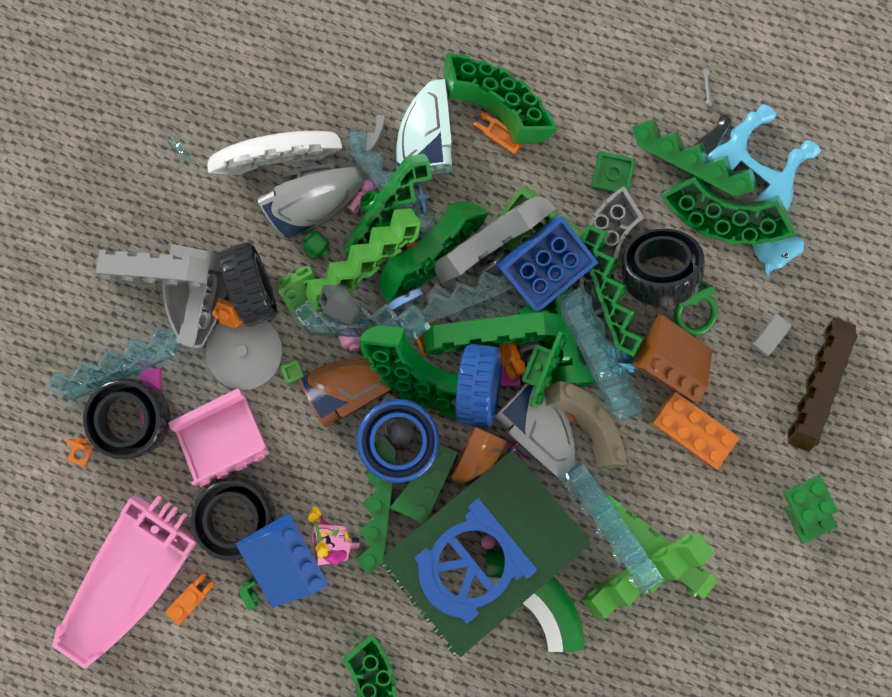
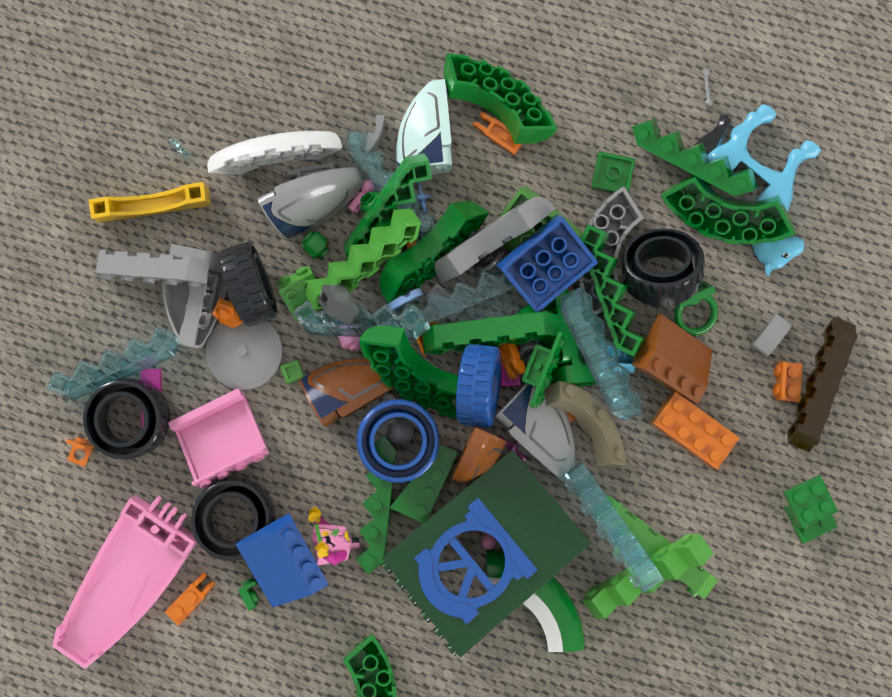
none -> yellow arch [89,182,211,223]
none -> orange bracket [773,361,802,402]

